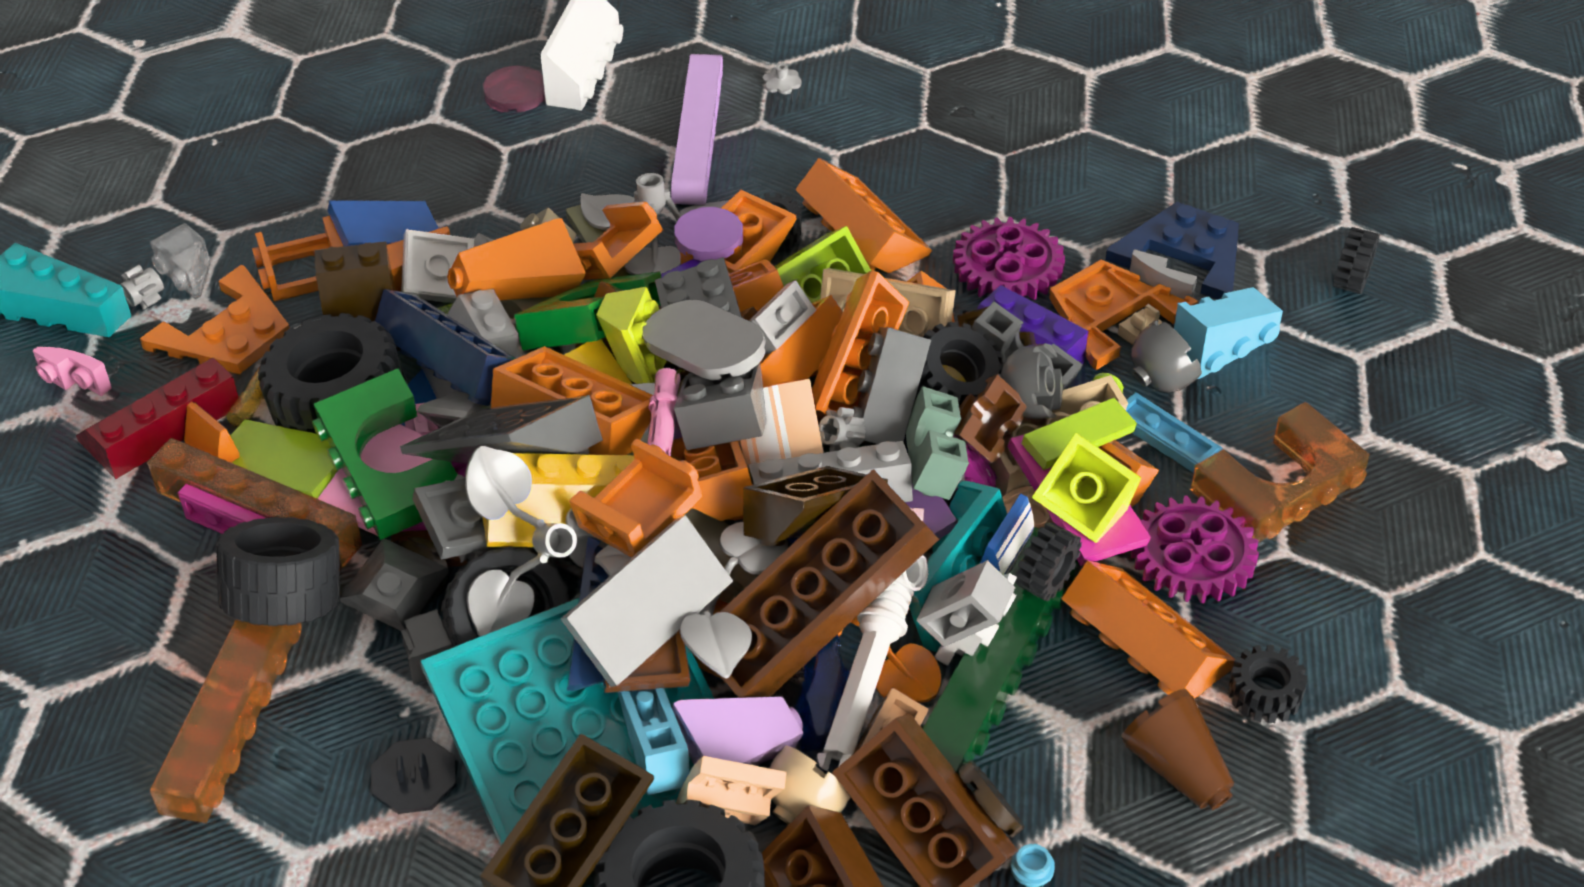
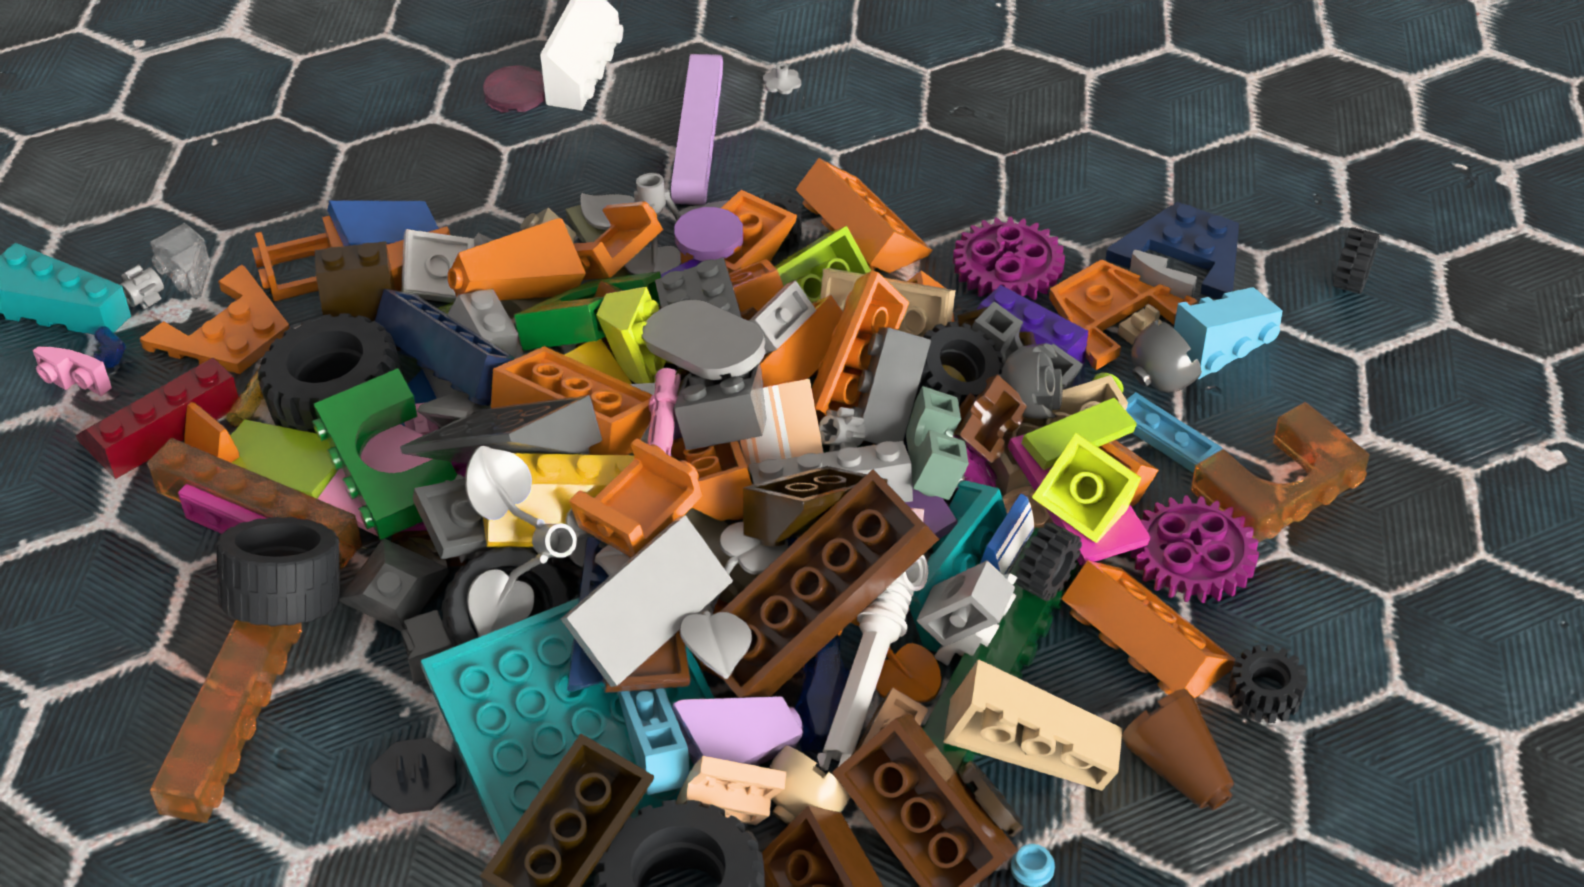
none -> clear blue arm [94,326,125,368]
none -> tan wedge [944,660,1123,790]

